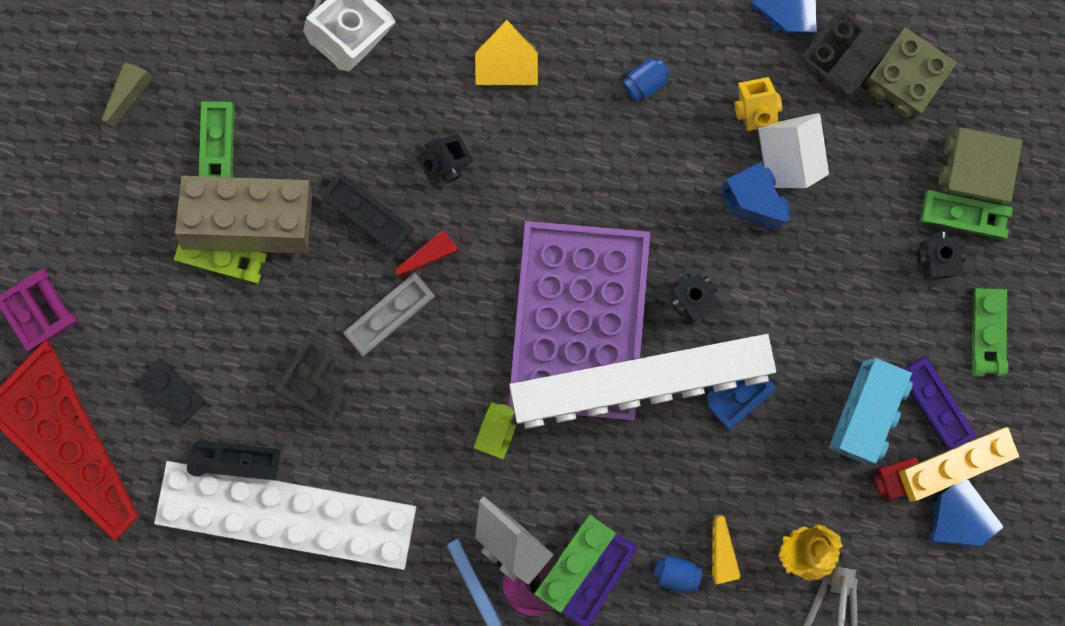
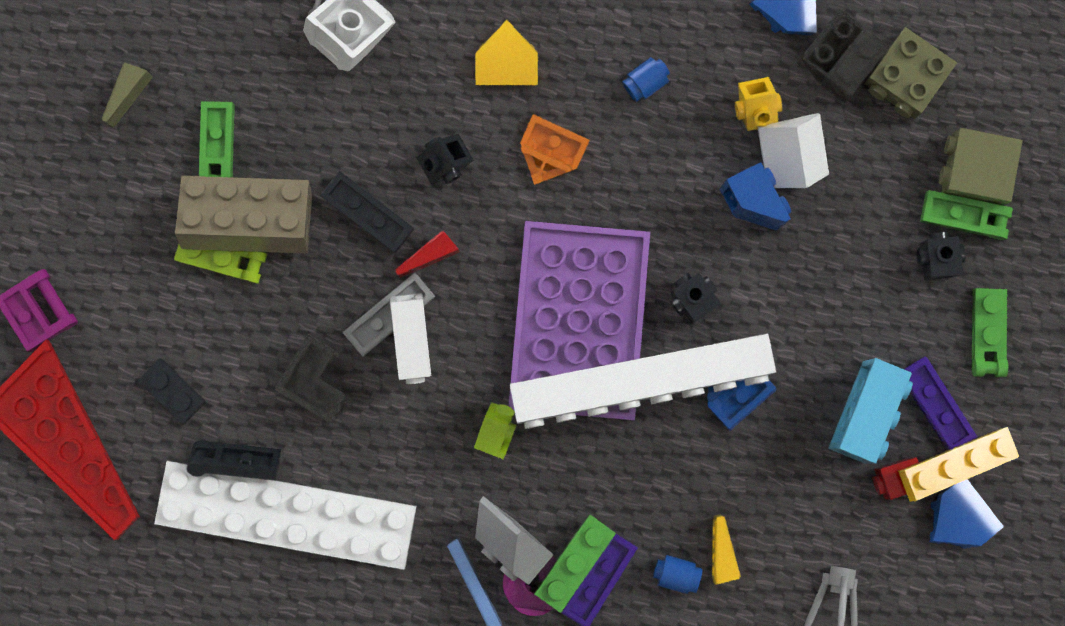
yellow hair [779,524,843,581] -> none
none -> white brick [390,293,431,384]
none -> orange slope [520,114,590,185]

